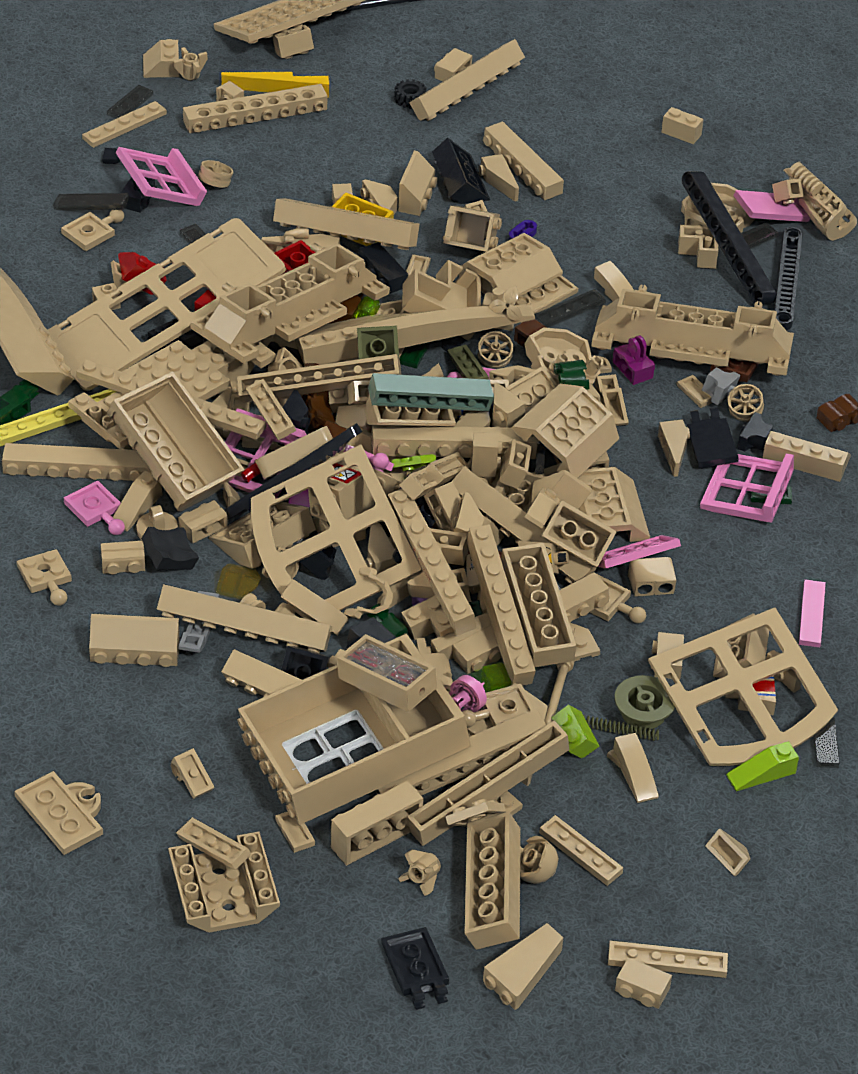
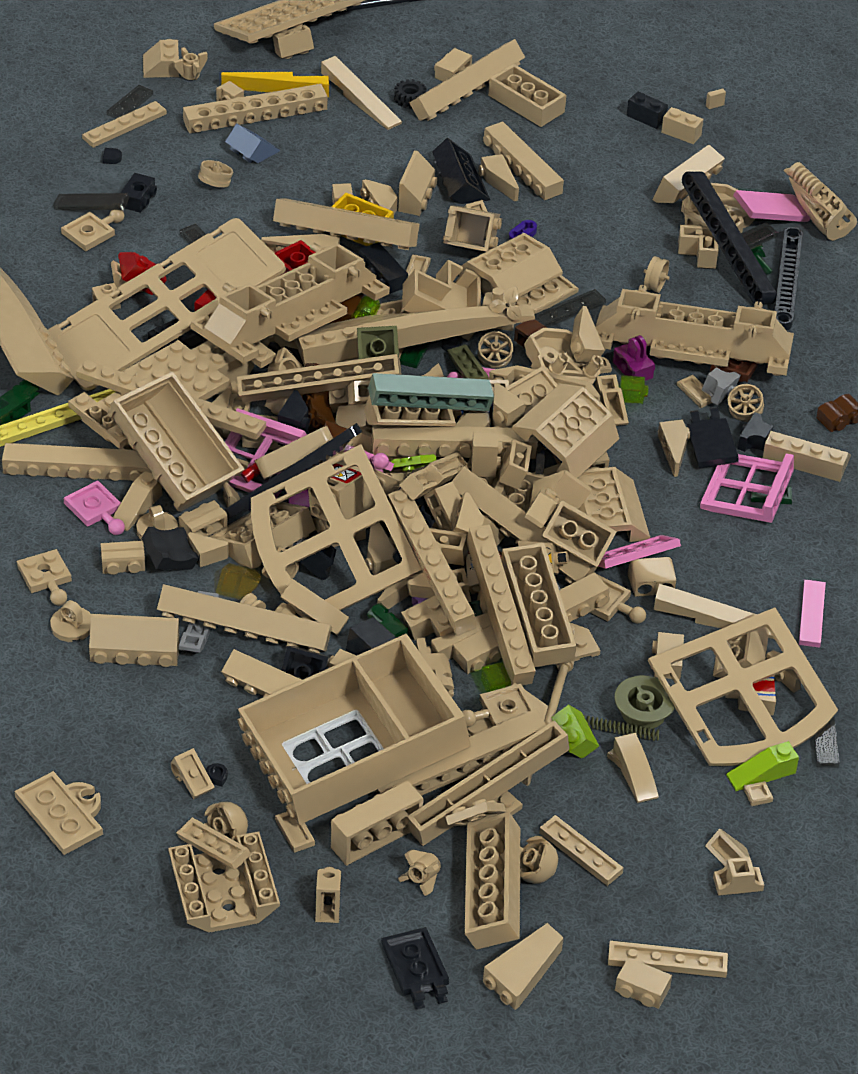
bright pink window [116,147,207,206] -> none
tan plate [246,379,296,440] -> none
tan arm [283,229,309,244] -> none
tan brick [337,634,437,712] -> none
tan helmet [344,567,393,619] -> none
bright pink pin [449,675,487,712] -> none
dark green cylinder [553,360,590,390] -> none
tan slope [594,261,634,301] -> none
tan brick [772,179,804,205] -> none
none -> tan tile [50,600,91,642]
none -> tan slope [188,532,229,567]
none -> tan cylinder [204,802,248,842]
none -> black tile [206,763,228,787]
none -> sand blue slope [225,123,280,163]
none -> tan torso [315,867,341,923]
none -> tan slope [321,56,402,130]
none -> tan brick [488,64,566,127]
none -> tan slope [570,306,605,363]
none -> clear neon green brick [620,375,648,404]
none -> black brick [627,91,668,129]
none -> tan wheel [643,256,670,293]
none -> tan slope [652,145,725,203]
none -> tan slope [654,583,774,639]
none -> tan tile [706,89,726,109]
none -> tan brick [713,857,764,896]
none -> tan tile [744,781,773,806]
none -> dark green plant [751,244,773,275]

